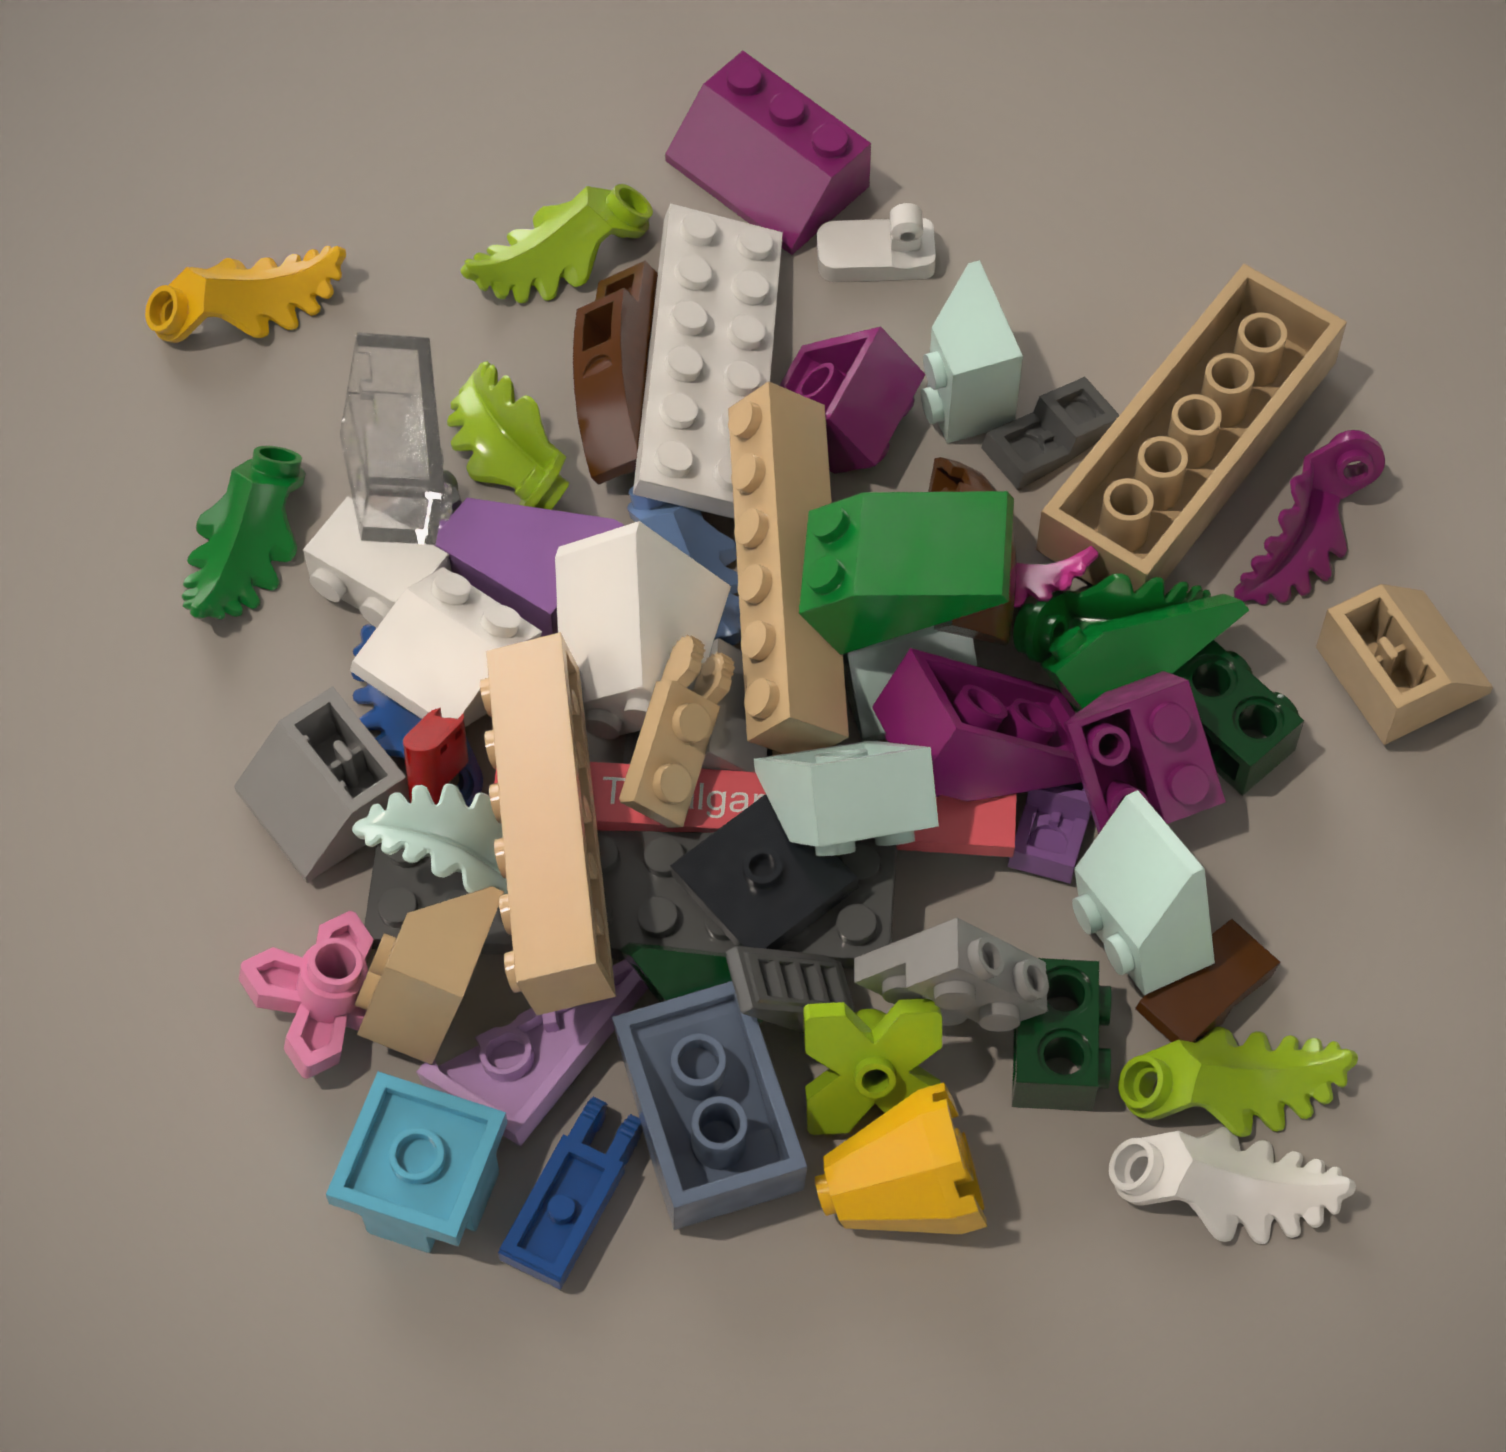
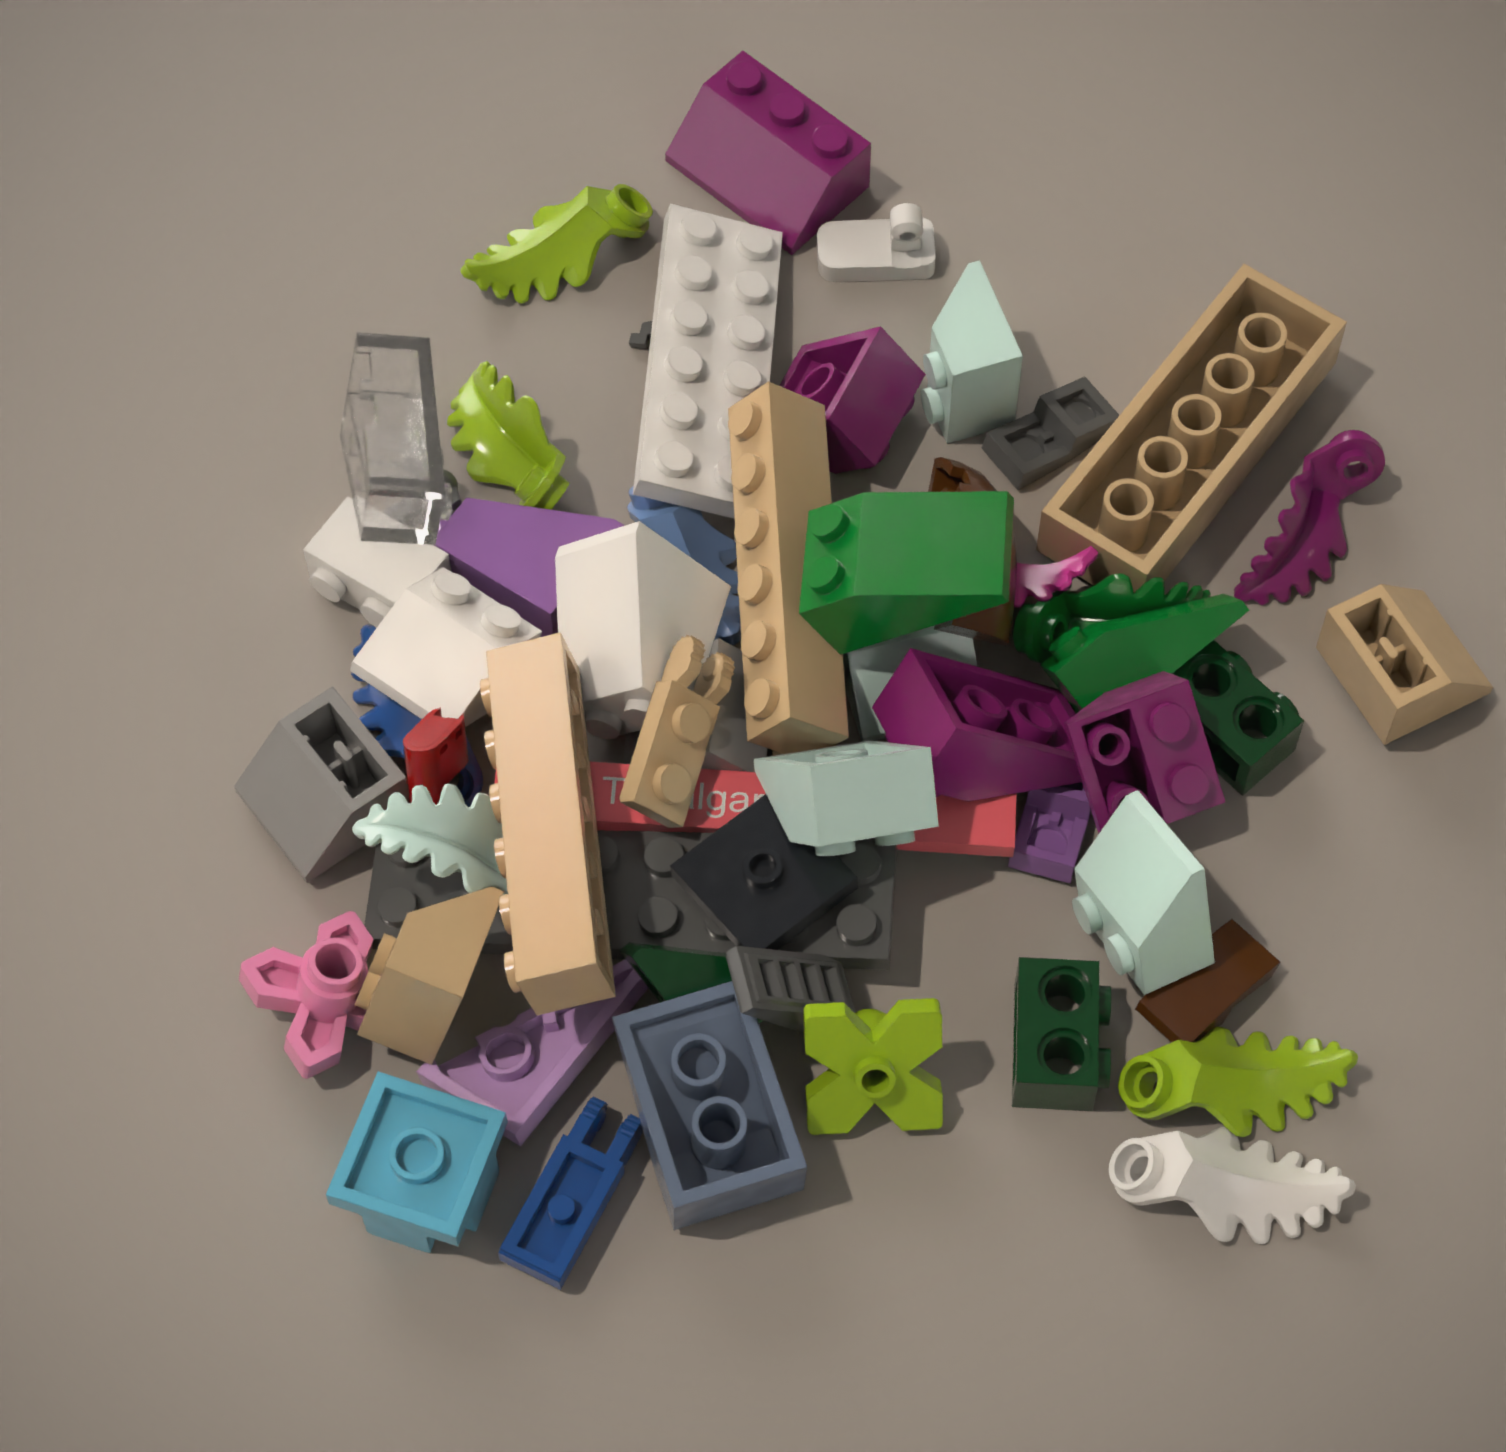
yellow plant [145,246,346,343] -> none
green plant [181,446,306,620] -> none
reddish brown slope [573,261,658,485] -> none
yellow cone [815,1082,987,1234] -> none
light grey plate [854,917,1049,1032] -> none

